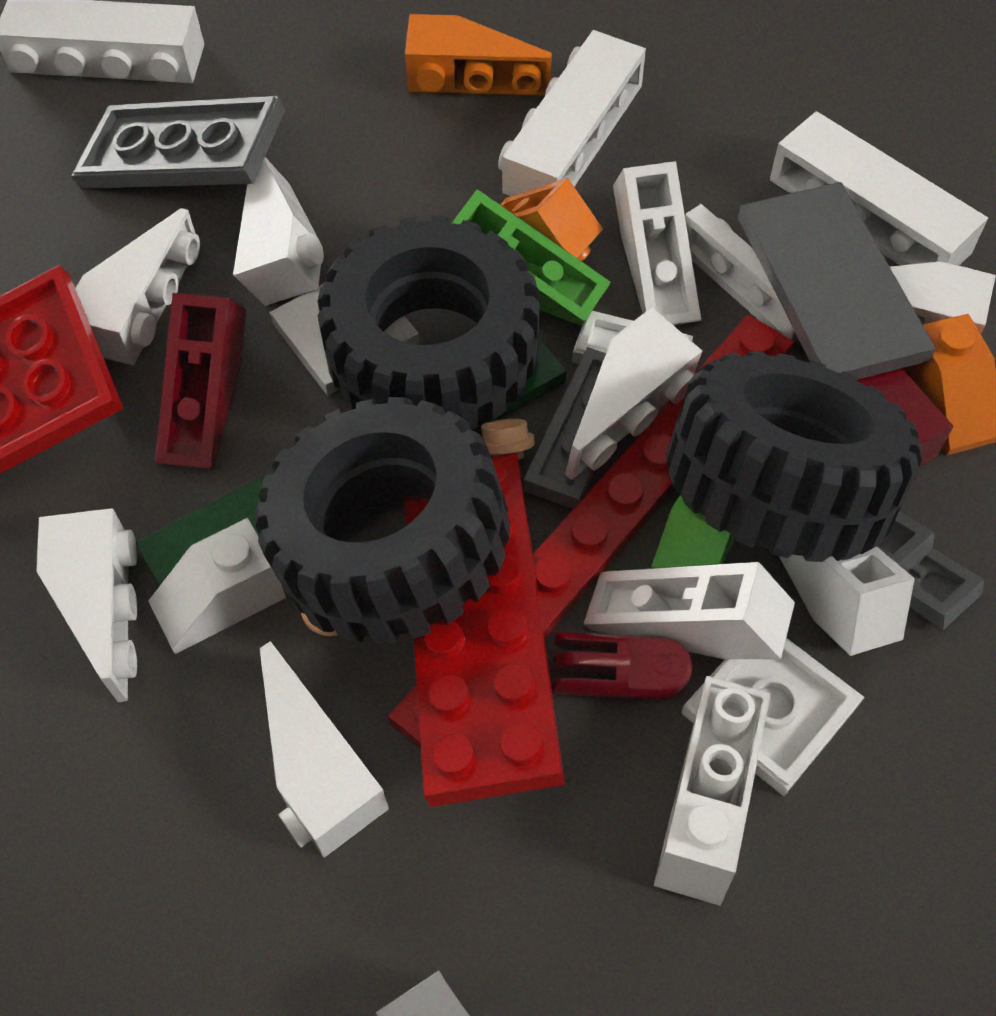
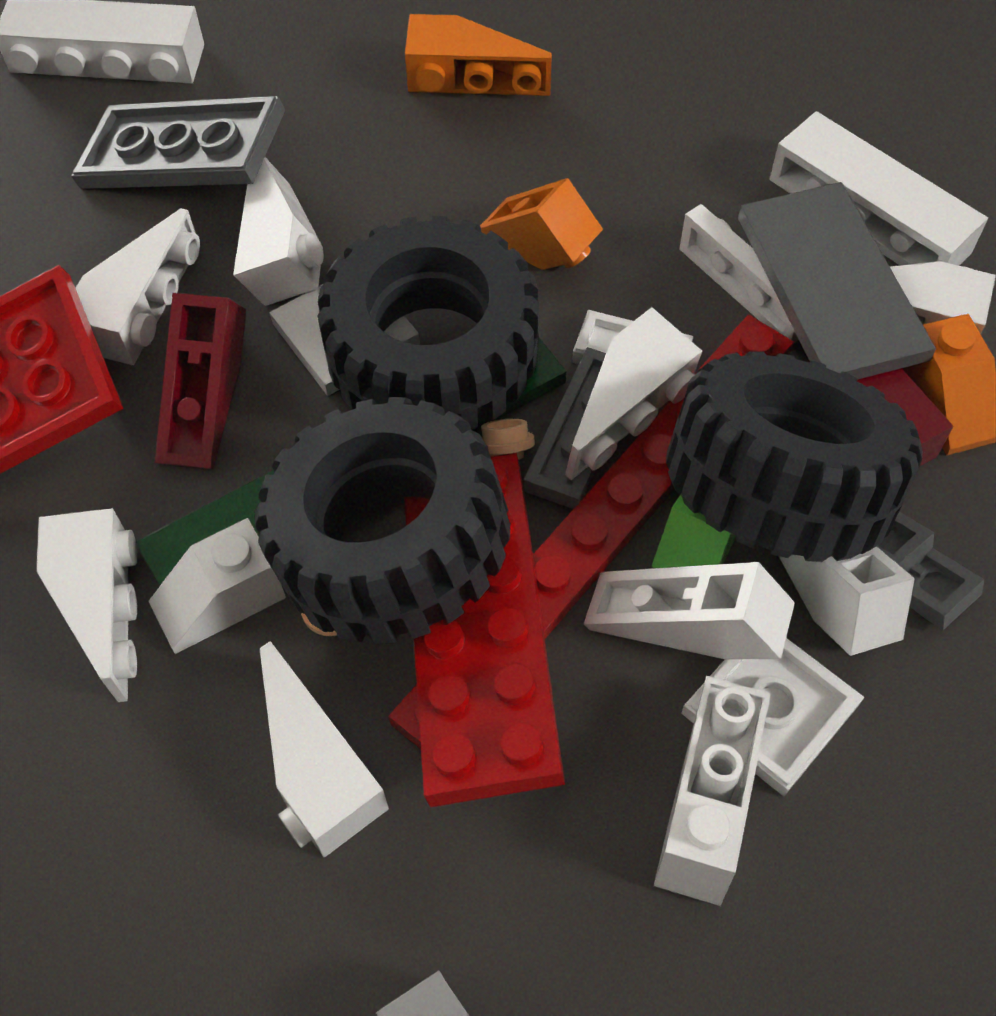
bright green slope [452,189,611,326] -> none
white brick [498,30,646,196] -> none
dark red arm [552,632,693,700] -> none
white slope [613,161,701,326] -> none

